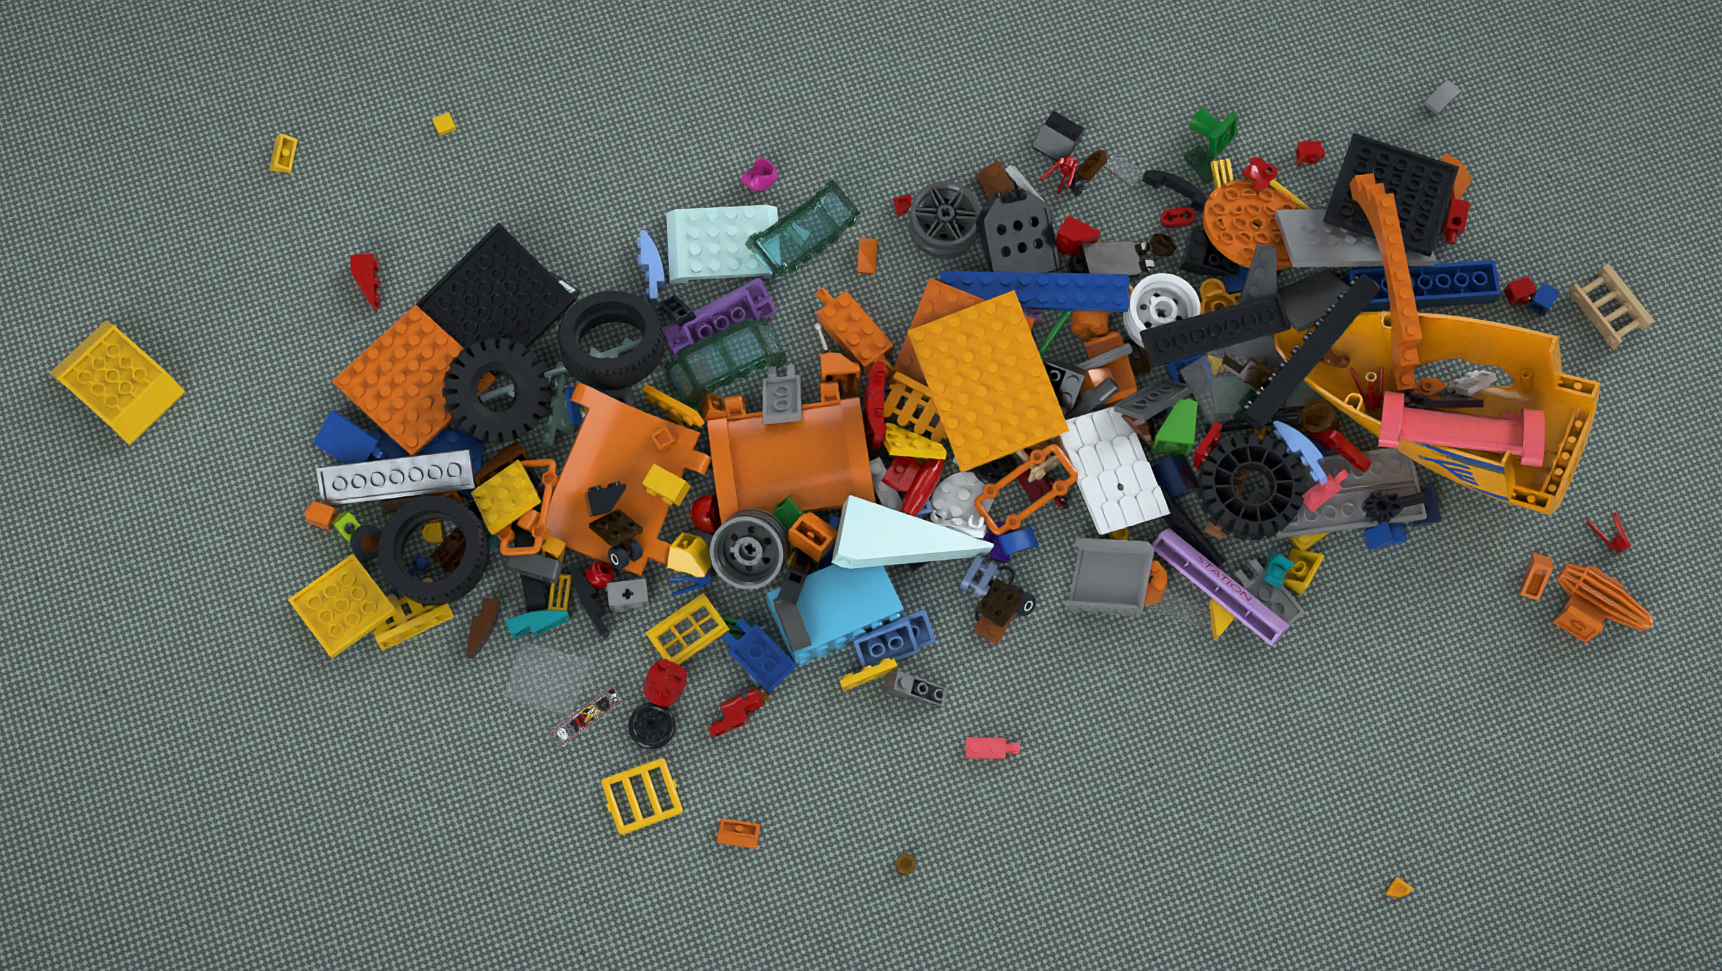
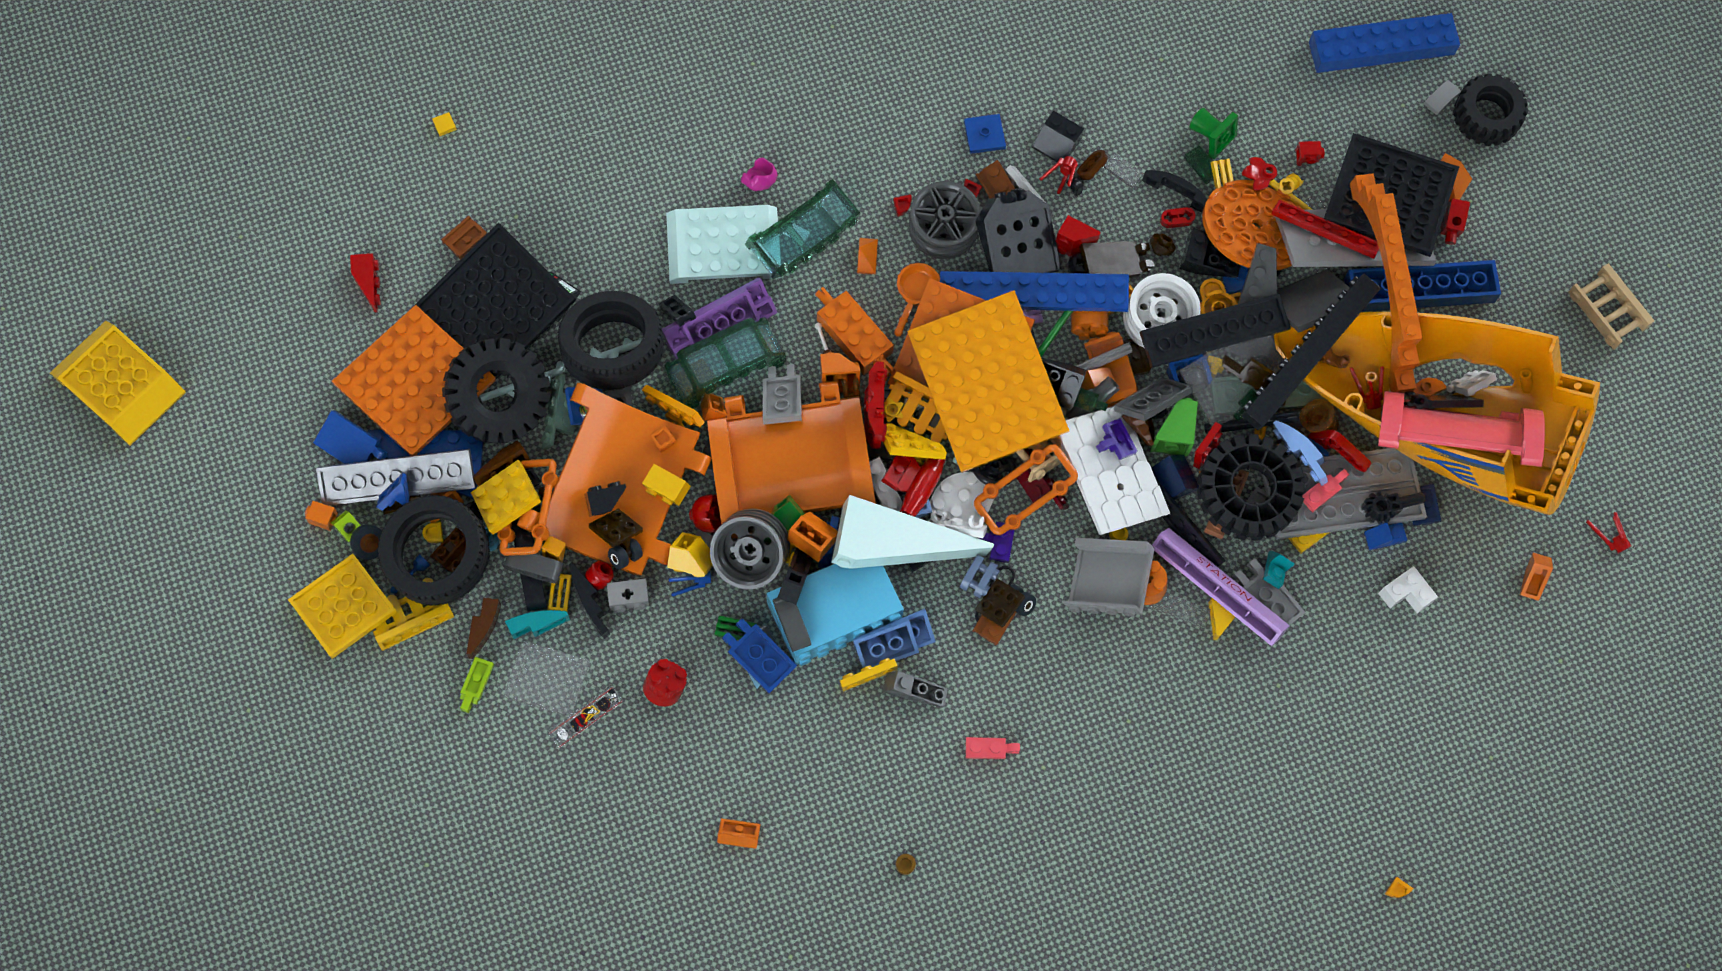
yellow slope [269,133,298,173] -> none
yellow bar [601,758,683,835] -> none
black plate [628,703,676,749] -> none
light blue slope [637,230,665,306] -> none
yellow piece [646,593,730,665] -> none
red plate [708,687,769,739] -> none
blue slope [998,528,1039,556] -> none
yellow slope [1283,549,1325,595] -> none
red brick [1503,276,1536,306] -> none
blue brick [1528,283,1559,316] -> none
orange piece [1553,563,1654,643] -> none
none -> blue slope [376,473,410,511]
none -> dark orange plate [441,216,487,260]
none -> lime hinge [460,657,494,713]
none -> yellow plate [884,398,904,422]
none -> orange piece [894,263,940,337]
none -> blue plate [964,114,1006,154]
none -> red tile [964,179,982,198]
none -> clear green plate [1074,388,1108,413]
none -> dark purple hinge [1096,418,1138,460]
none -> red tile [1271,200,1379,259]
none -> yellow piece [1279,172,1304,194]
none -> blue brick [1309,13,1460,73]
none -> white brick [1378,566,1438,614]
none -> black tyre [1453,74,1528,146]

